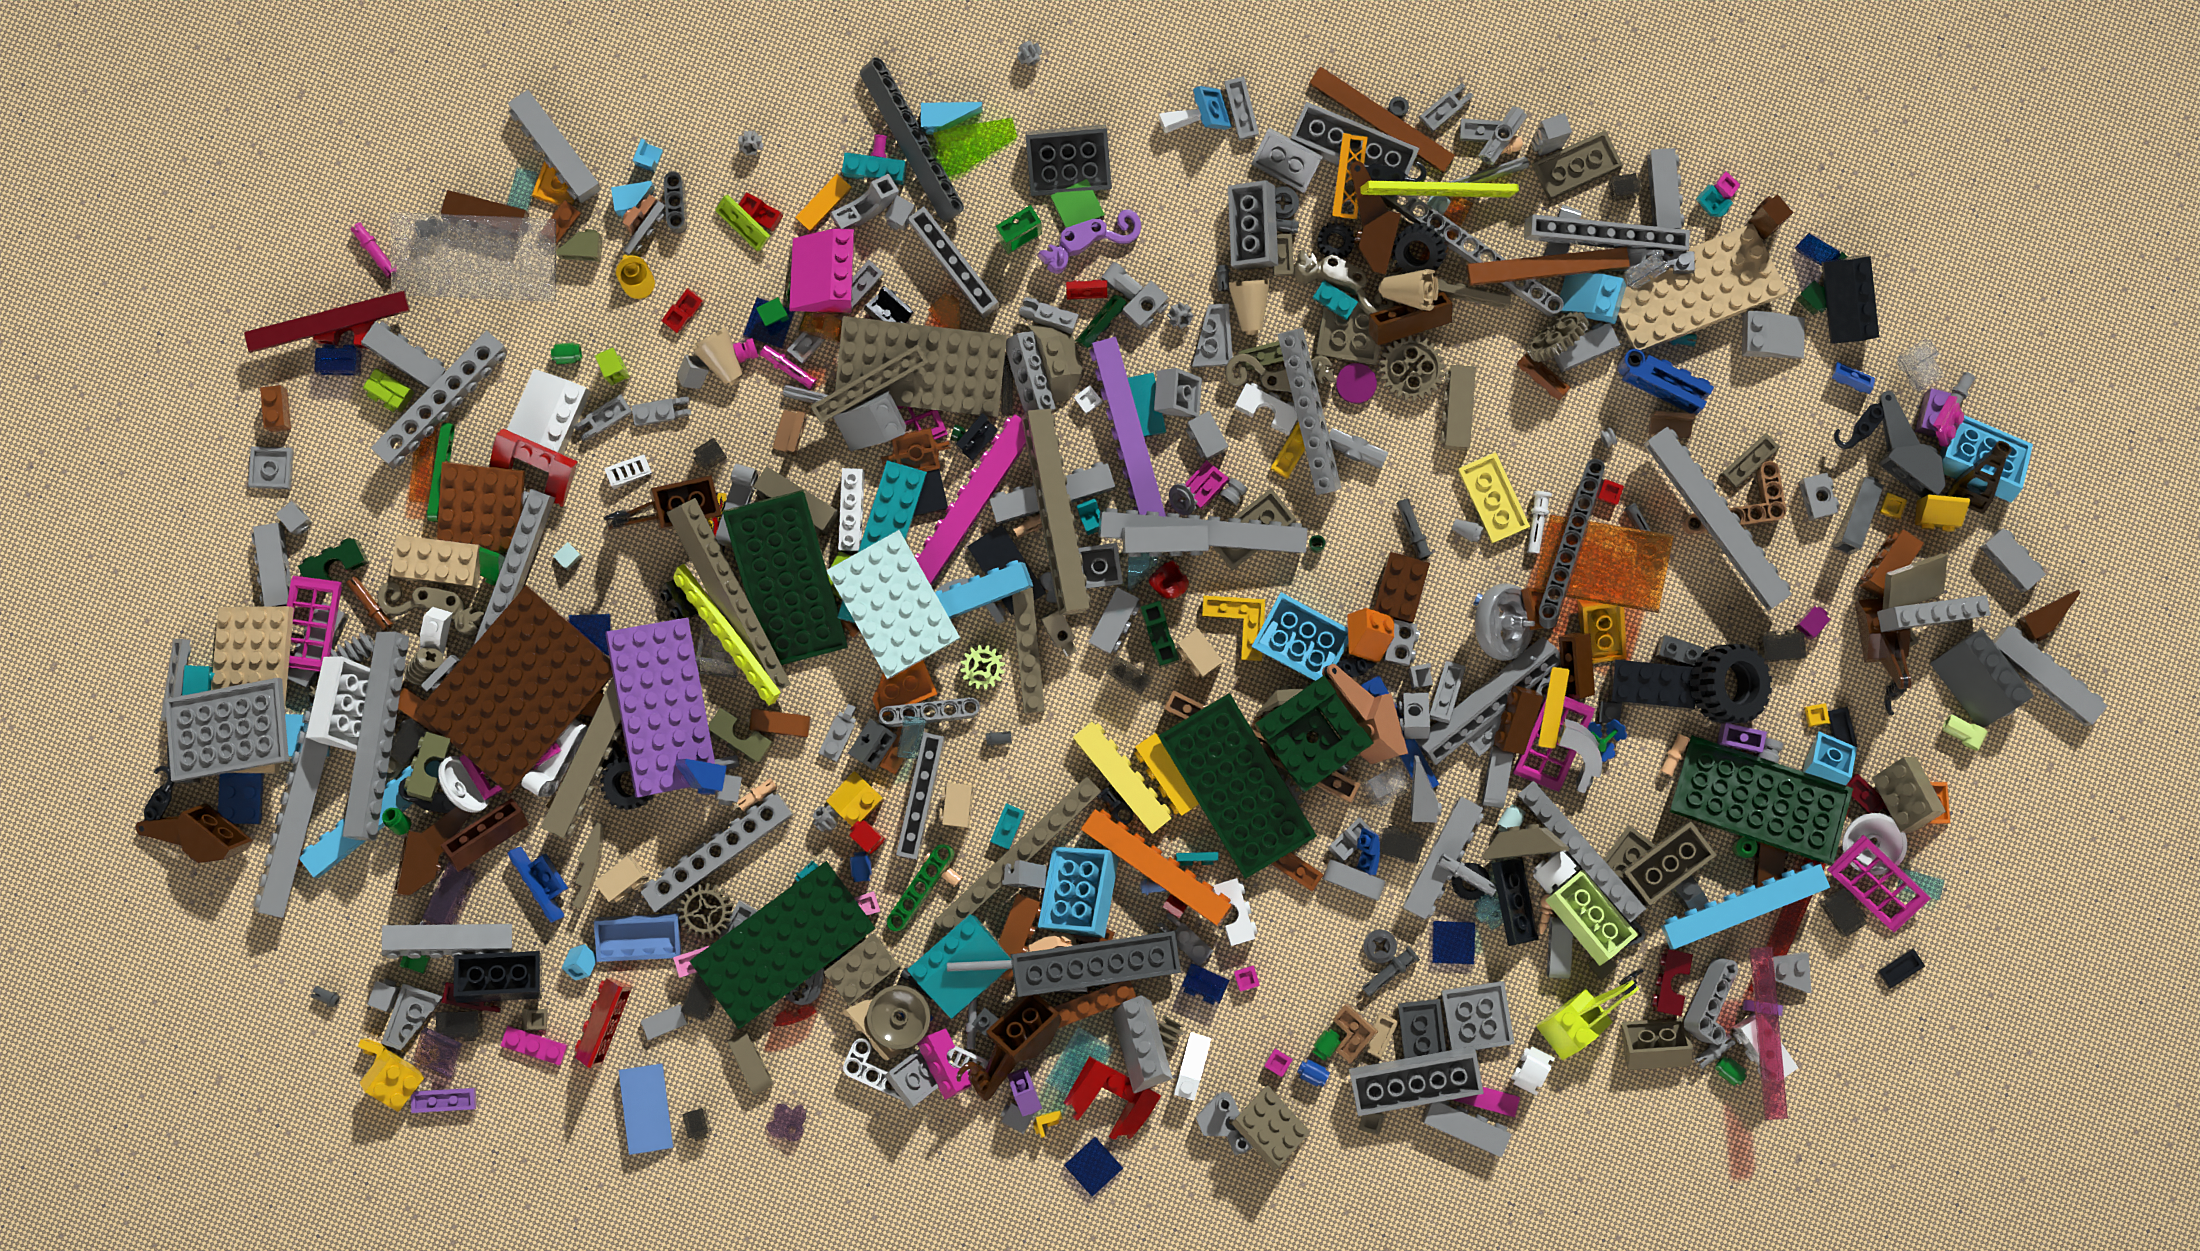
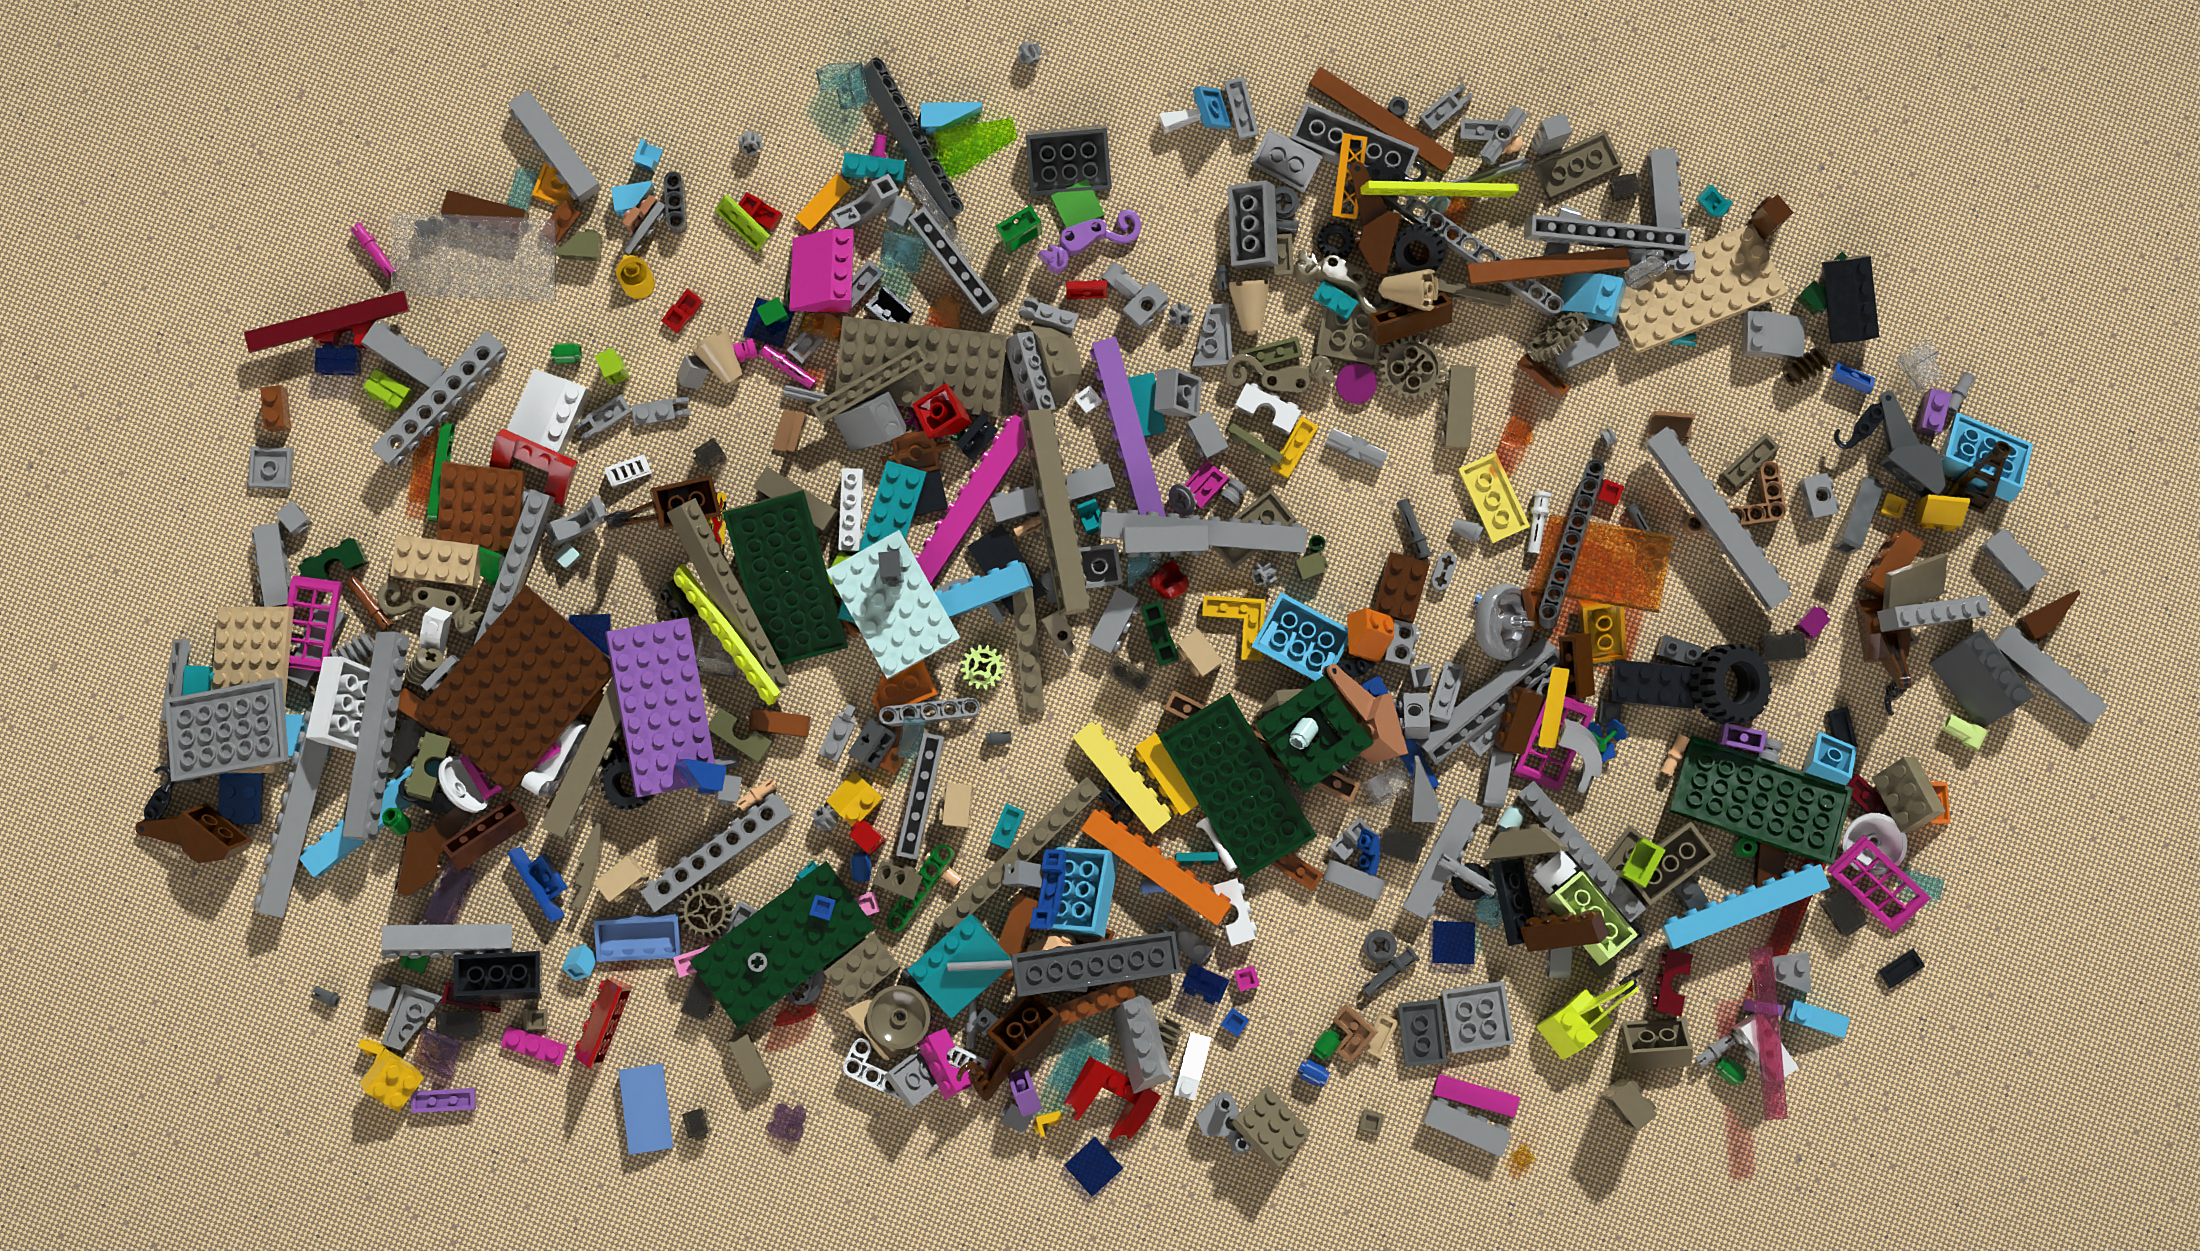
light grey tile [641,1004,688,1040] -> none
light grey beam [716,463,759,548] -> none
dark green plate [1075,295,1127,349] -> none
red plate [1162,894,1187,918] -> none
dark pink plate [1264,1048,1293,1077] -> none
light grey brick [1277,327,1342,495] -> none
light grey brick [1349,1046,1484,1116] -> none
white brick [1511,1046,1555,1096] -> none
blue hinge [1617,349,1714,416] -> none
light grey beam [1684,958,1738,1045] -> none
dark pink plate [1713,171,1740,199] -> none
clear blue tile [1795,233,1841,266] -> none
yellow tile [1804,703,1830,727] -> none
dark pink plate [1933,396,1964,447] -> none
none -> light grey arch [545,496,607,547]
none -> light grey bush [748,953,768,972]
none -> blue plate [809,894,836,921]
none -> clear light blue brick [816,62,871,110]
none -> dark tan brick [872,860,923,900]
none -> dark grey brick [878,551,904,587]
none -> clear light blue slope [880,230,927,274]
none -> clear axle [906,175,974,262]
none -> red slope [912,383,972,439]
none -> blue slope [1029,849,1066,930]
none -> white piece [1196,817,1237,872]
none -> blue plate [1220,1008,1249,1037]
none -> olive plate [1228,423,1285,467]
none -> light grey gear [1251,561,1277,588]
none -> light aqua brick [1289,718,1319,749]
none -> olive brick [1295,552,1328,582]
none -> light grey beam [1431,552,1457,591]
none -> clear orange slope [1500,416,1534,450]
none -> clear yellow plate [1510,1144,1536,1170]
none -> reddish brown brick [1520,910,1609,952]
none -> dark tan brick [1600,1078,1658,1131]
none -> lime panel [1620,838,1665,887]
none -> dark brown piece [1782,348,1830,387]
none -> medium azure slope [1783,1000,1850,1038]

